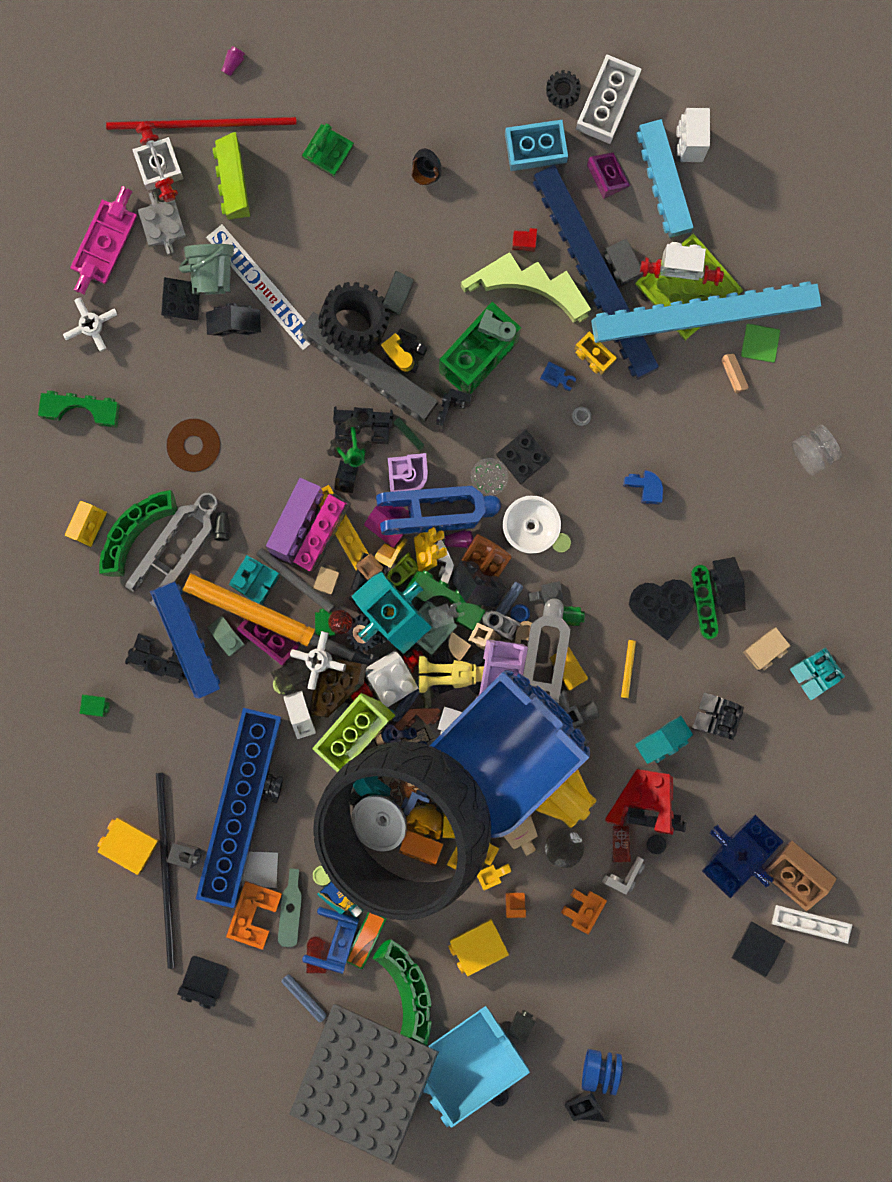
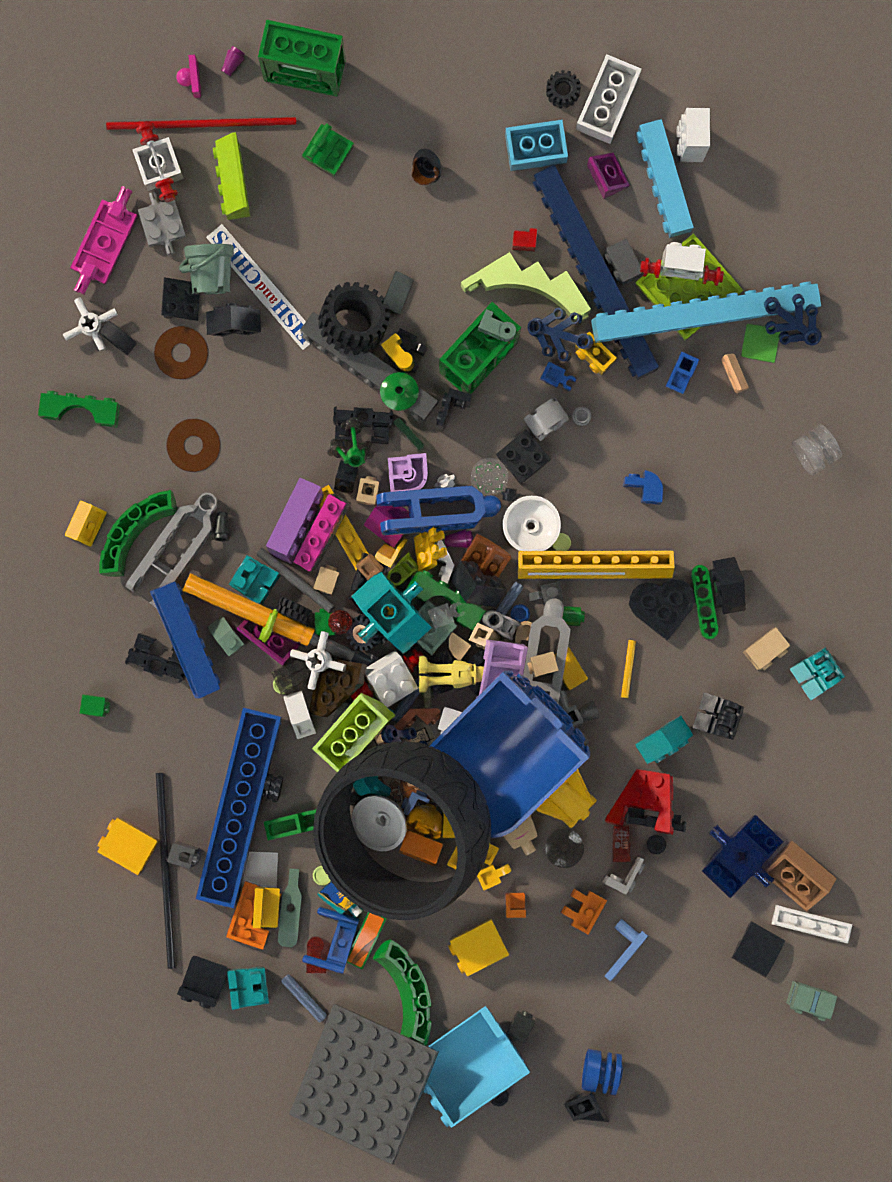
none -> black tyre [99,321,137,355]
none -> reddish brown sticker [154,326,208,379]
none -> dark pink tile [176,54,202,98]
none -> teal hips [227,967,269,1010]
none -> yellow panel [253,887,280,928]
none -> green piece [258,20,346,97]
none -> lime piece [259,609,278,642]
none -> green slope [263,809,317,841]
none -> black tyre [275,597,312,625]
none -> tan brick [356,476,380,506]
none -> green dish [380,372,419,411]
none -> white plate [434,474,455,488]
none -> black plate [501,488,520,501]
none -> yellow brick [518,551,675,579]
none -> light grey brick [523,397,569,441]
none -> dark blue plant [527,308,593,362]
none -> tan brick [527,652,558,678]
none -> medium blue piece [605,919,648,982]
none -> blue brick [666,351,700,394]
none -> dark blue plant [764,294,822,345]
none -> sand green container [786,981,837,1021]

